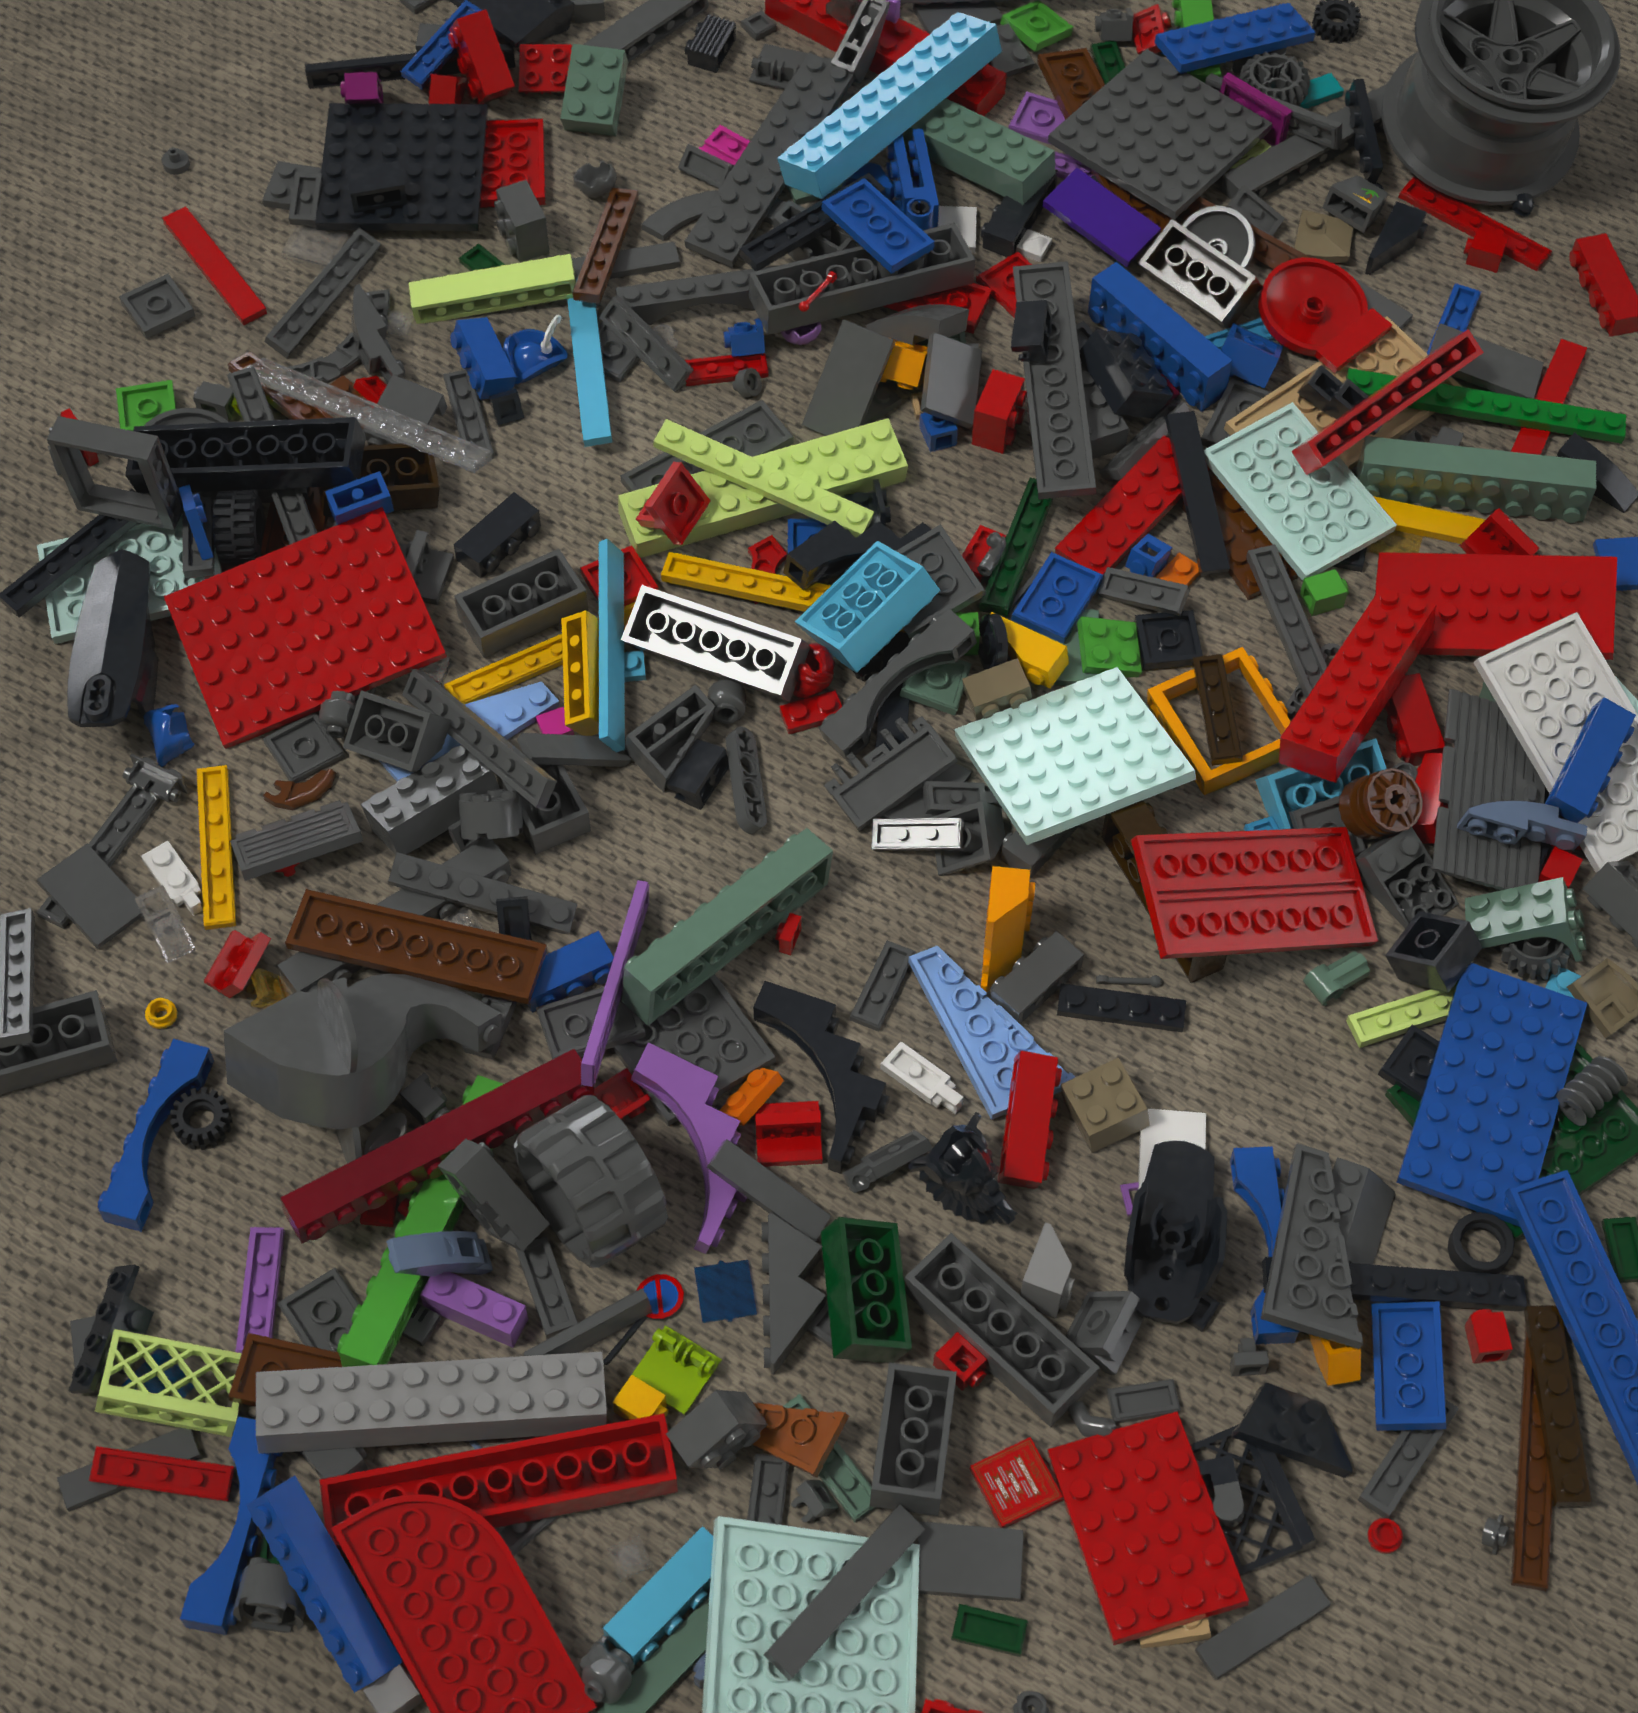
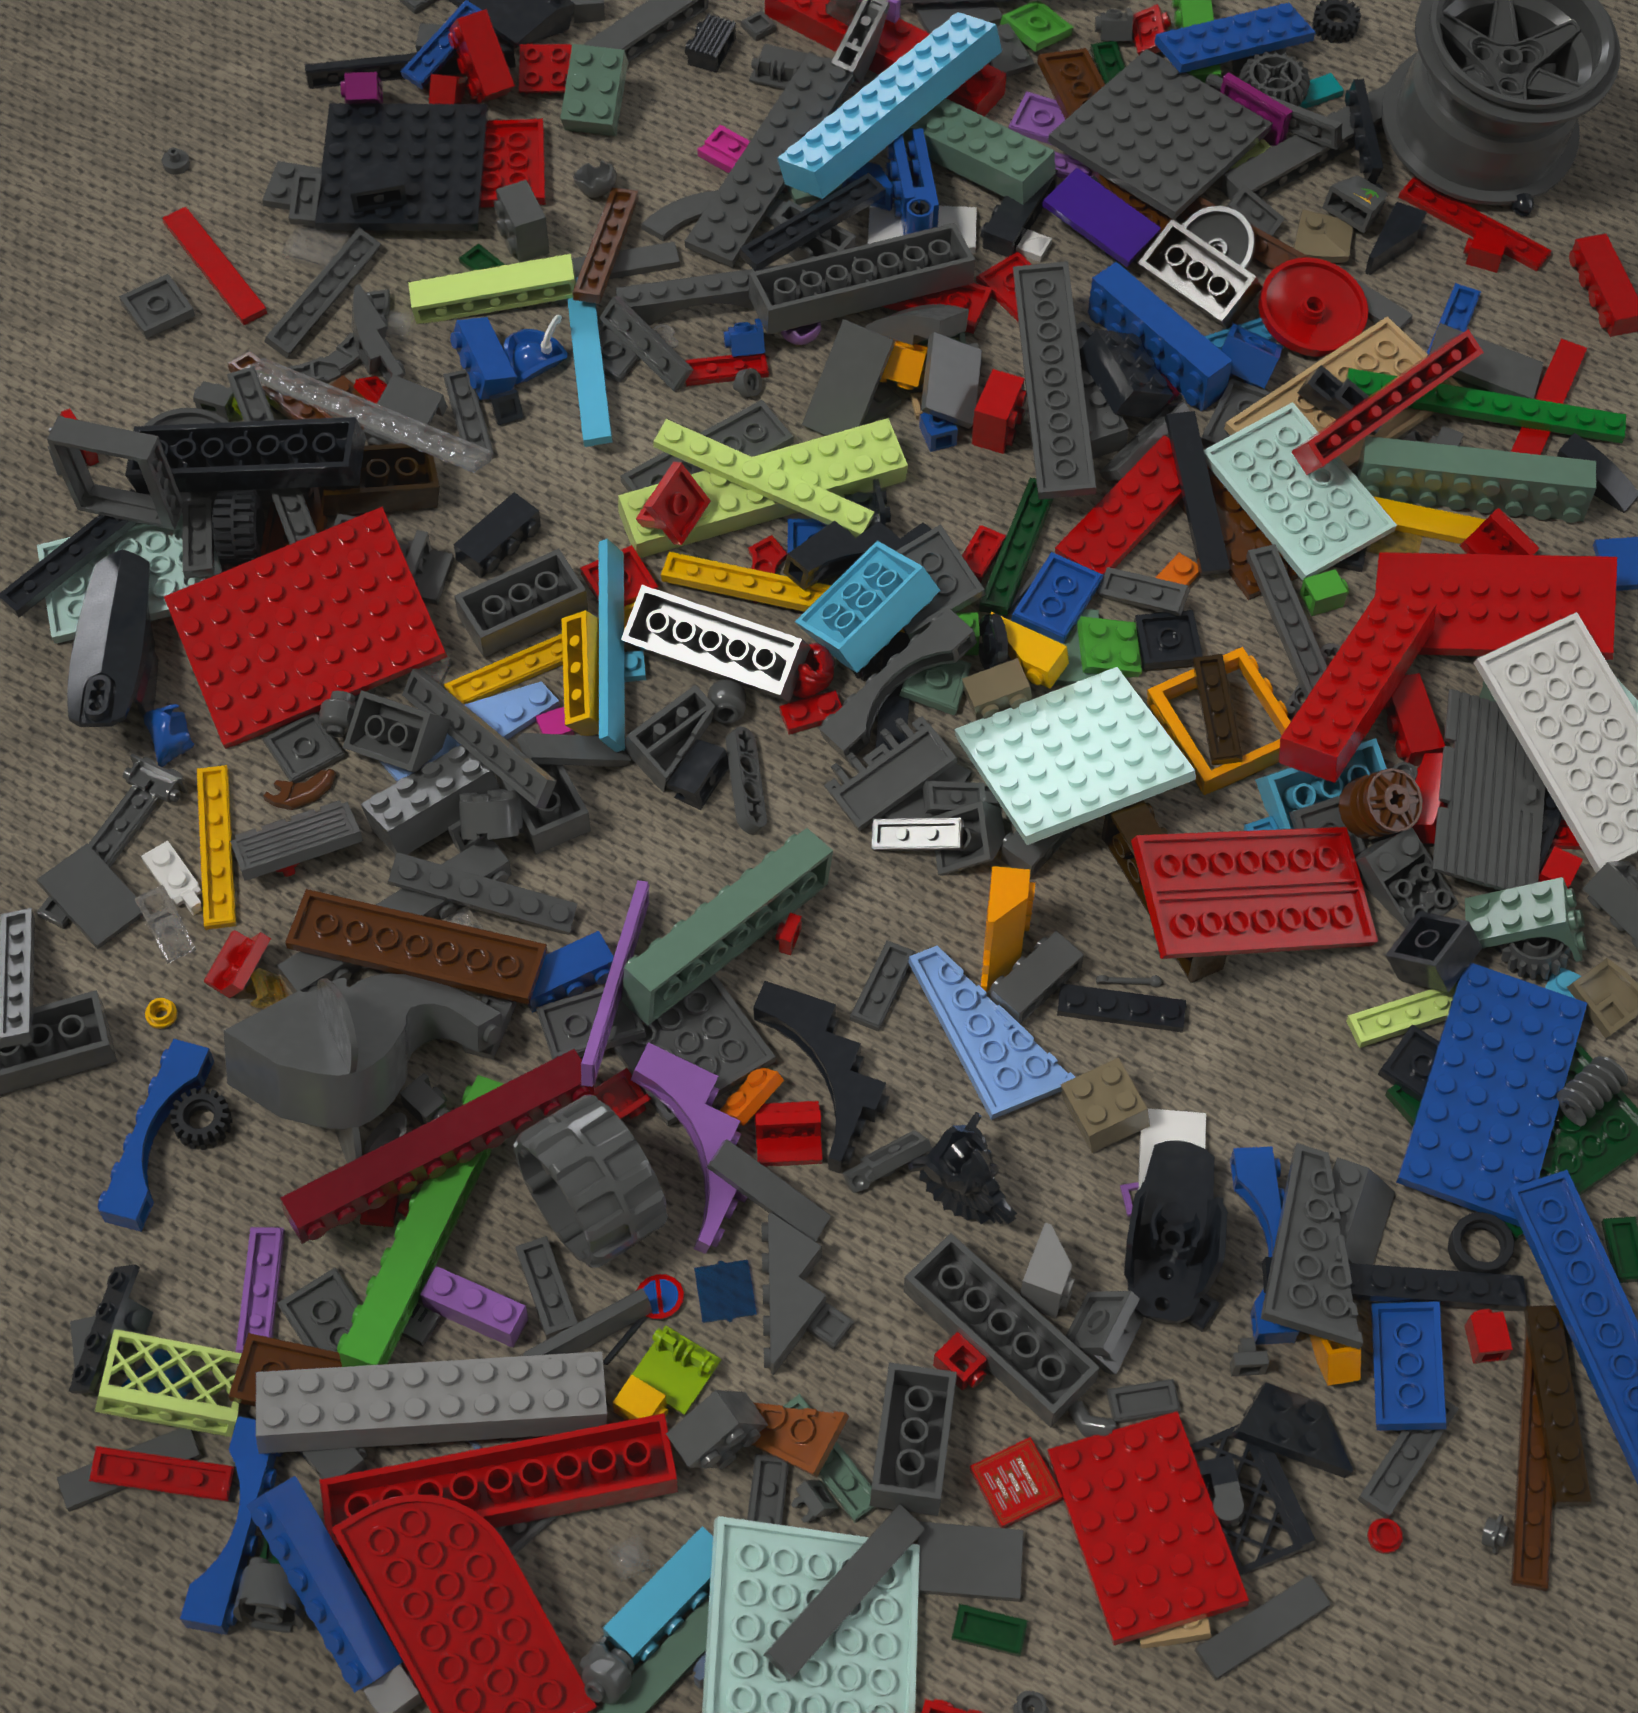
bright green plate [116,380,177,431] -> none
blue wing [179,484,214,561] -> none
blue brick [325,471,394,525] -> none
sand blue slope [386,1231,493,1277] -> none
dark grey wedge [438,1139,550,1251] -> none
black tile [496,896,532,941] -> none
dark grey tile [677,144,734,188] -> none
red hinge [799,271,837,312] -> none
dark green brick [821,1217,912,1363] -> none
blue plate [822,178,935,274] -> none
white hinge [880,1042,964,1114] -> none
dark grey arm [977,532,1007,576] -> none
red brick [997,1050,1062,1189] -> none
black hinge [1011,300,1053,363] -> none
blue brick [1125,534,1172,577] -> none
sand green piece [1303,951,1371,1006] -> none
red tile [1315,308,1393,374] -> none
sand blue slope [1457,801,1587,851] -> none
blue brick [1545,697,1636,823] -> none

